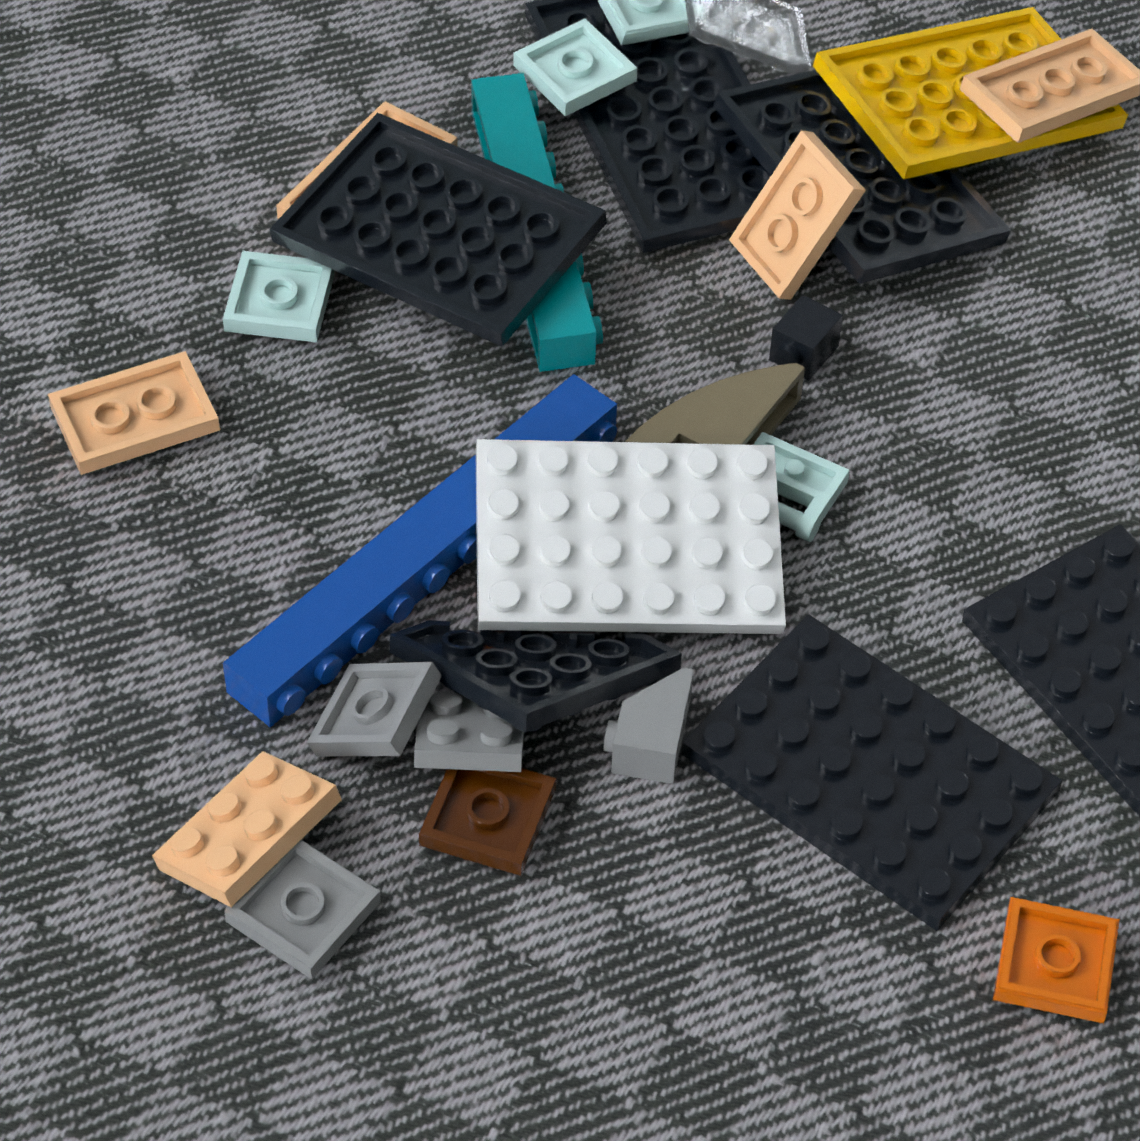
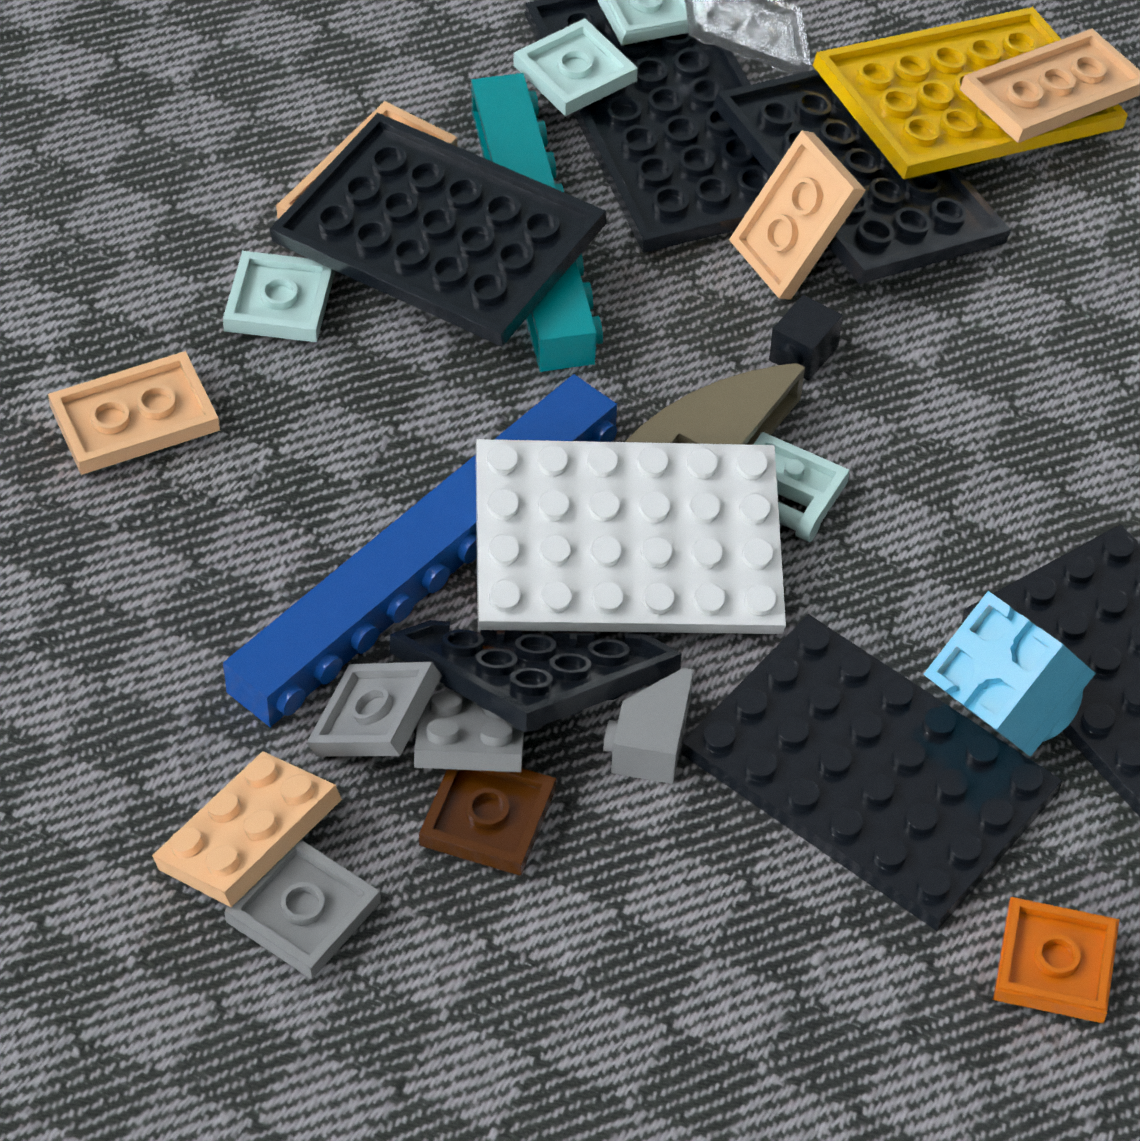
none -> medium azure piece [923,591,1096,757]

